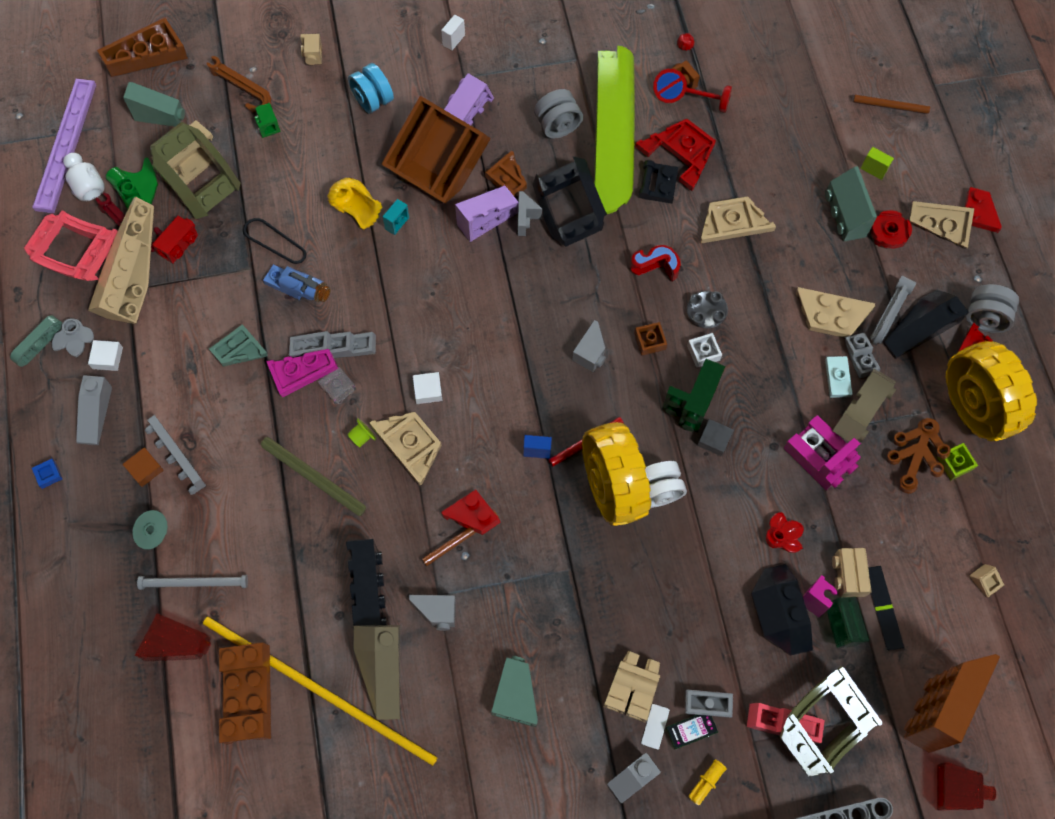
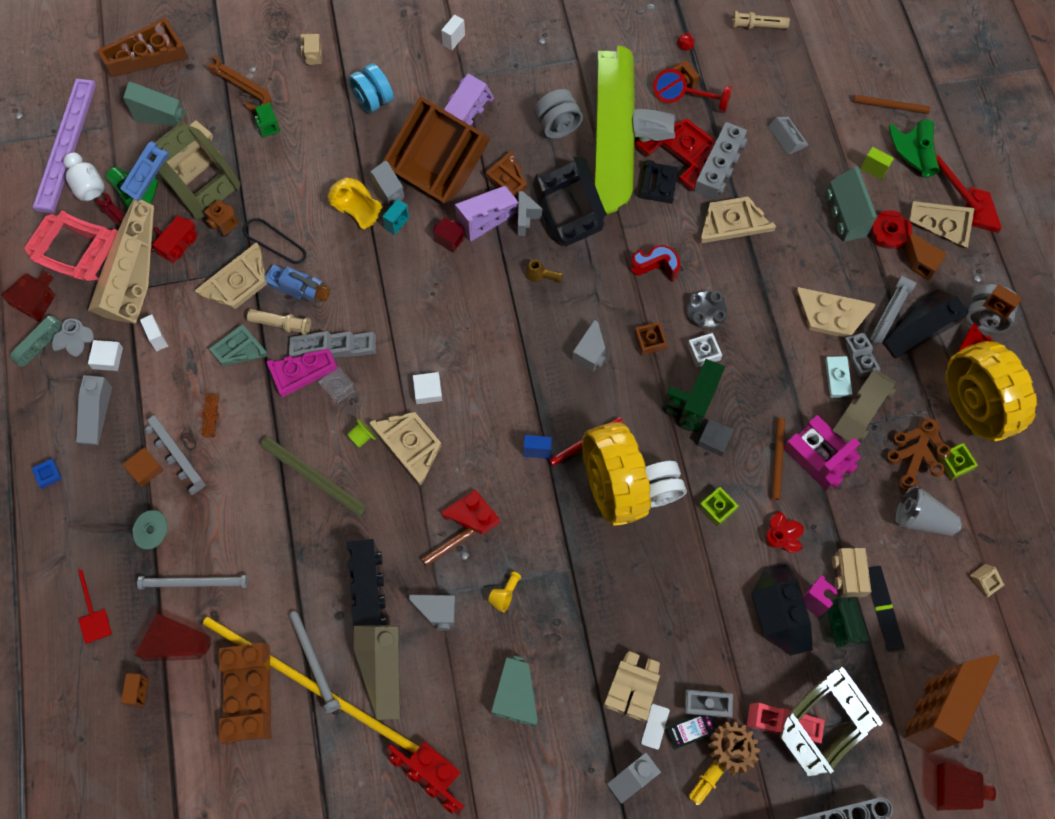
none -> clear red torso [1,271,55,323]
none -> red piece [78,569,112,644]
none -> medium blue plate [120,141,170,201]
none -> dark orange piece [121,673,149,708]
none -> white piece [140,315,168,352]
none -> tan wing [195,242,267,309]
none -> clear orange pin [201,393,219,438]
none -> dark orange brick [204,199,239,236]
none -> tan pin [247,309,311,335]
none -> light grey bar [290,611,341,713]
none -> light grey slope [370,160,404,208]
none -> red bracket [387,742,464,815]
none -> dark red brick [433,217,465,253]
none -> yellow bar [488,572,522,613]
none -> pearl gold bar [525,260,563,283]
none -> light grey slope [633,109,676,142]
none -> light grey brick [694,122,748,200]
none -> lime piece [699,487,739,527]
none -> medium nougat gear [708,722,760,775]
none -> tan pin [732,11,790,30]
none -> light grey slope [769,117,808,154]
none -> dark orange piece [772,418,785,501]
none -> green pin [889,119,940,177]
none -> light grey cone [896,486,962,536]
none -> dark orange slope [904,233,947,281]
none -> red bar [936,155,983,214]
none -> dark orange piece [983,284,1022,319]

